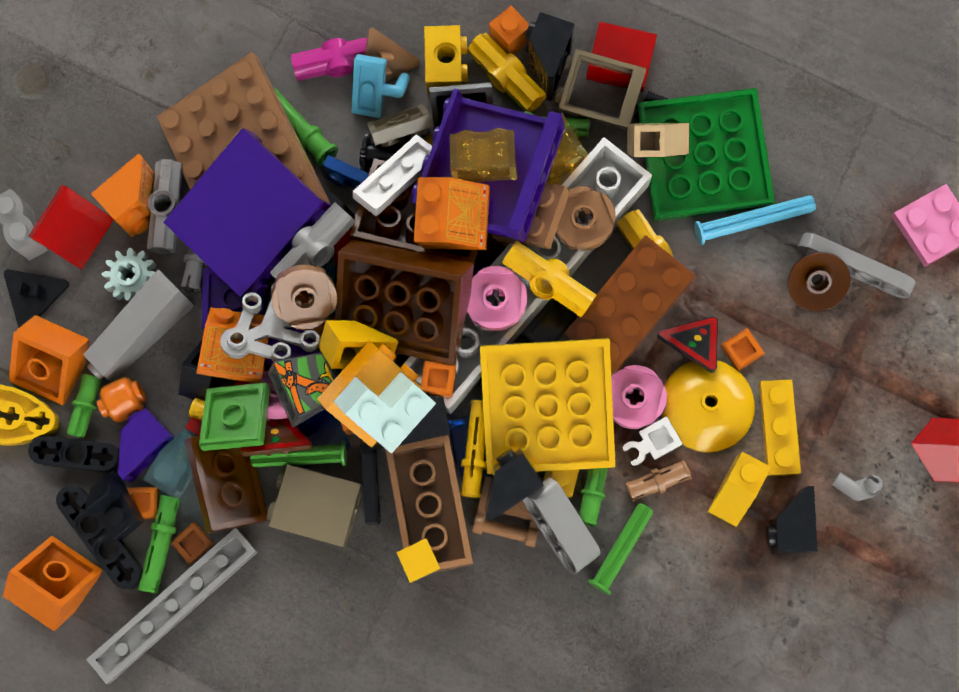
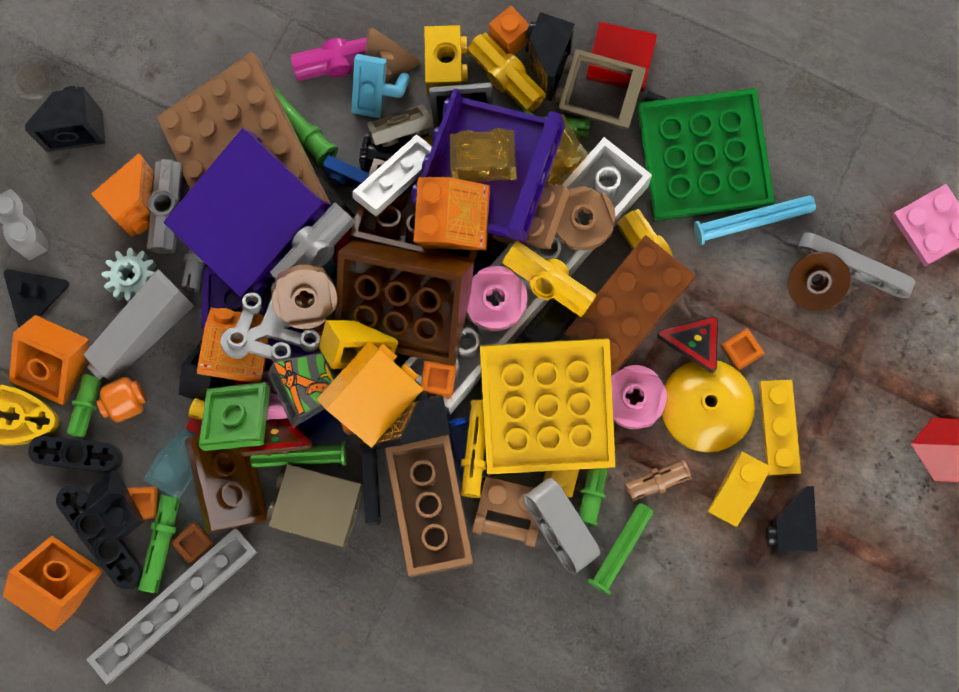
red tile [28,185,114,270] -> none
dark purple slope [118,408,177,482] -> none
light aqua brick [333,372,436,454] -> none
yellow tile [396,538,441,583] -> none
black slope [485,448,544,522] -> none
white plate [623,416,683,466] -> none
tan slope [627,123,689,157] -> none
light grey arm [831,472,883,501] -> none
none -> black slope [25,86,105,152]

